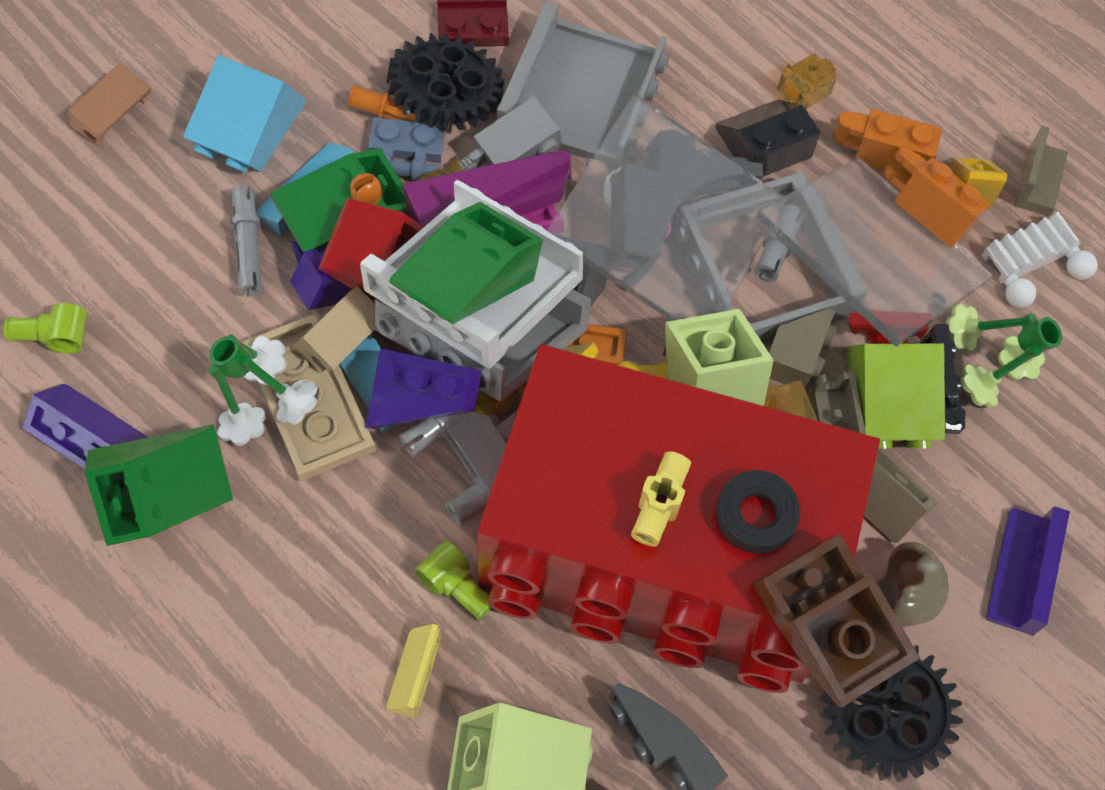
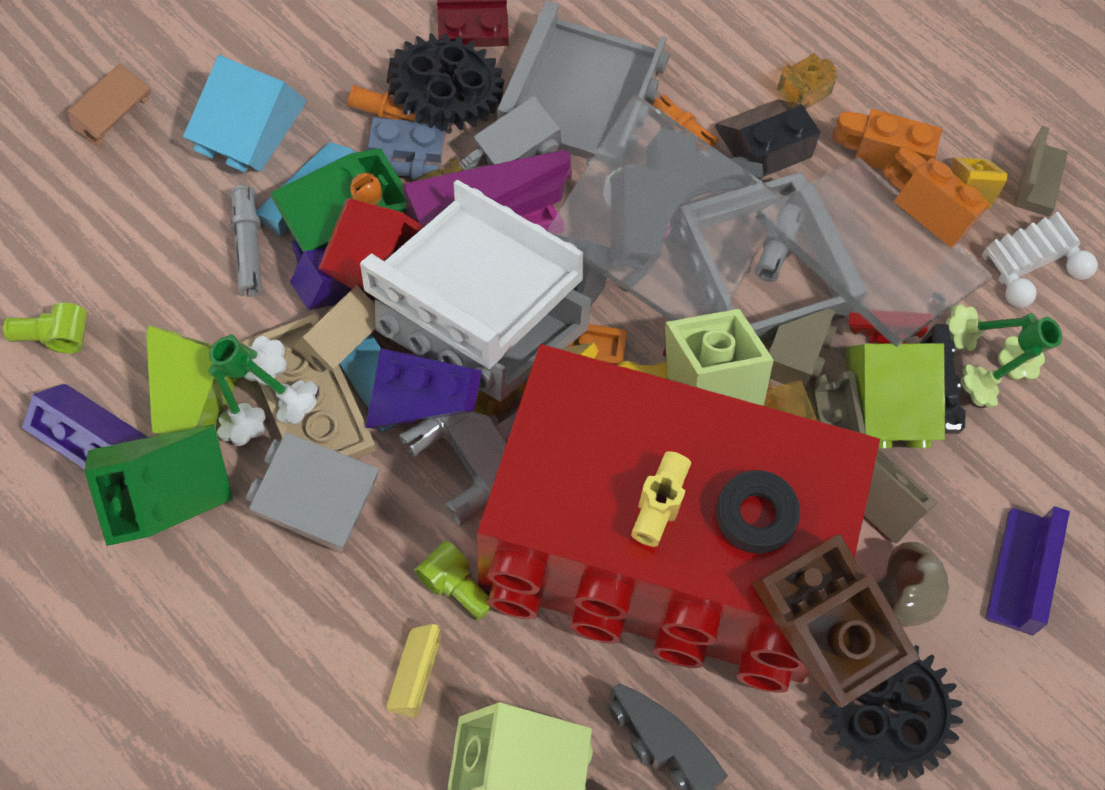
green slope [389,202,543,325] -> none
none -> lime slope [146,325,240,435]
none -> light grey slope [246,433,379,553]
none -> orange pin [650,94,718,152]

